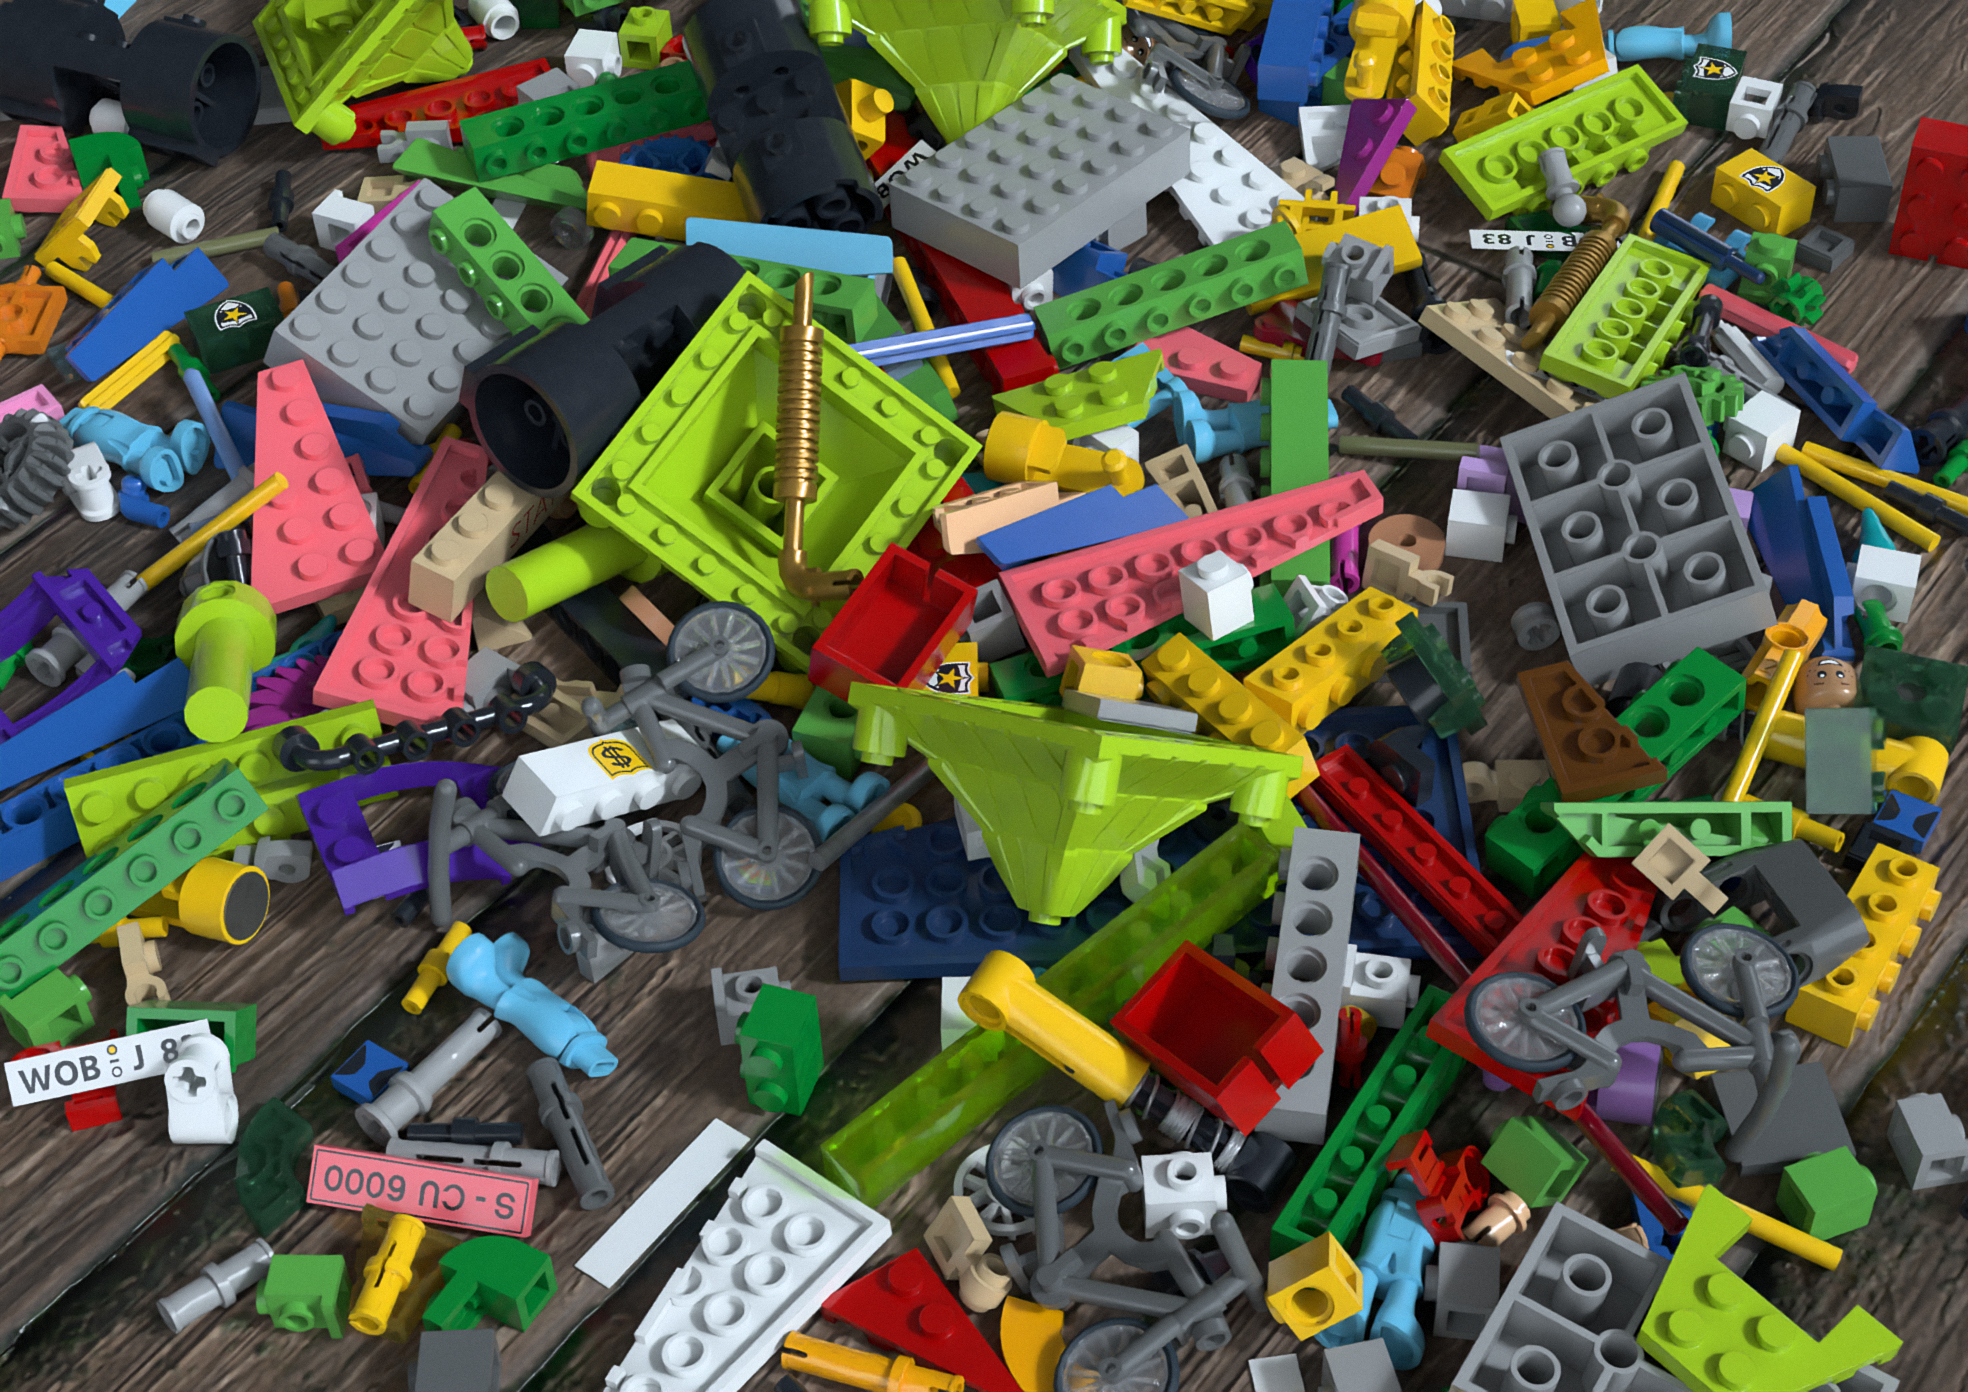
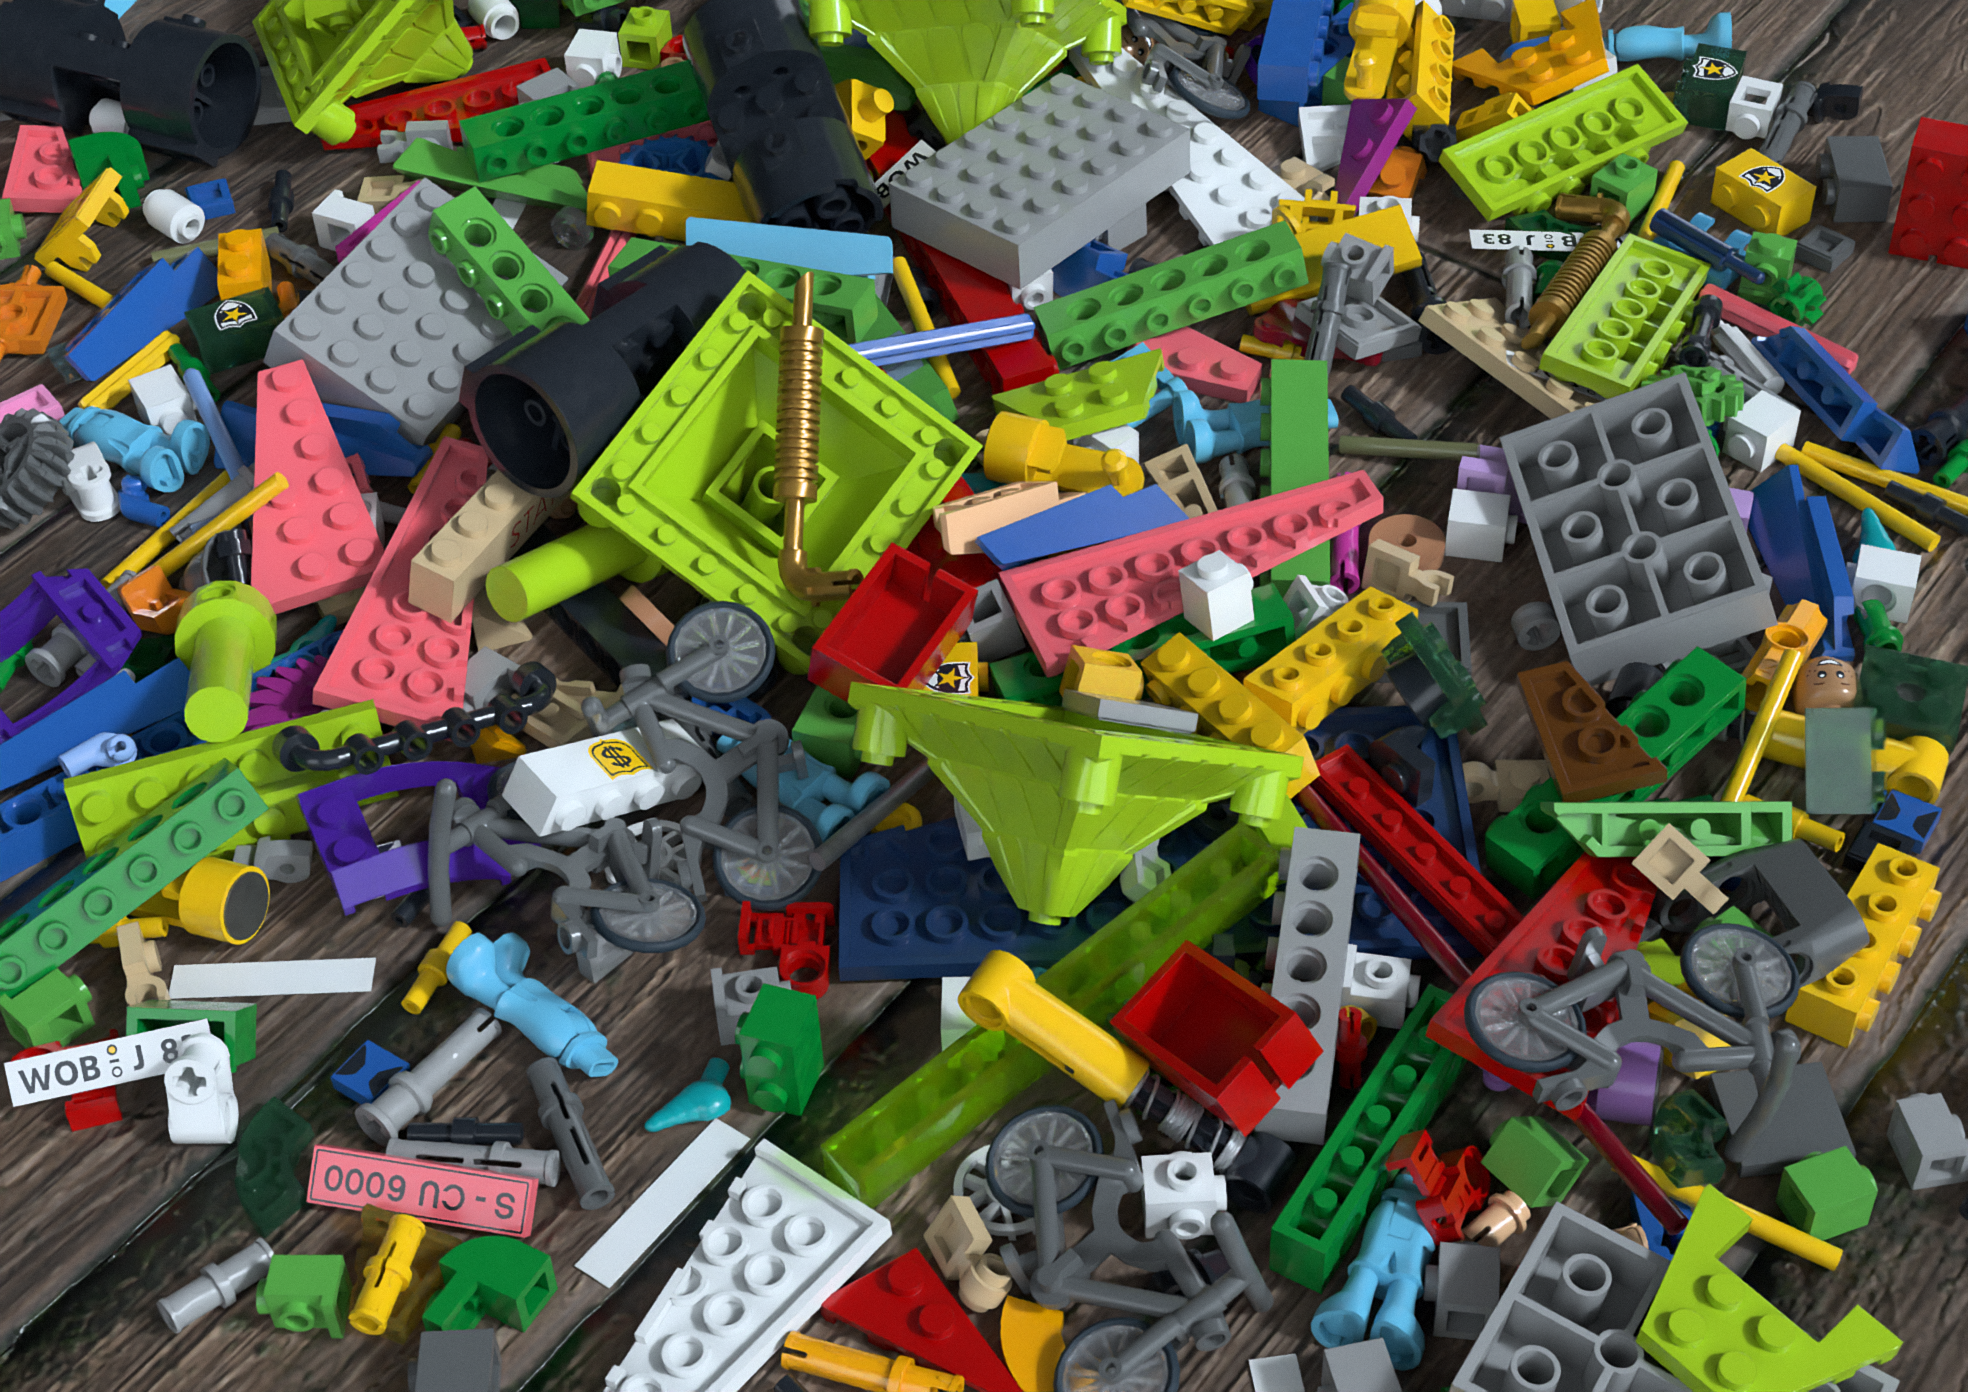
yellow piece [723,666,816,710] -> none
yellow brick [1264,1231,1363,1341] -> none
light grey pin [1537,147,1587,227] -> none
none -> light blue arm [58,732,137,778]
none -> yellow bar [100,470,231,590]
none -> orange bracket [117,565,193,635]
none -> white brick [128,364,197,436]
none -> white sticker [169,958,376,999]
none -> blue tile [185,178,236,220]
none -> light orange brick [217,228,272,325]
none -> light orange slope [471,725,527,764]
none -> teal animal [644,1058,731,1133]
none -> red piece [738,901,835,999]
none -> black piece [1411,124,1457,163]
none -> bright green brick [1590,153,1658,222]

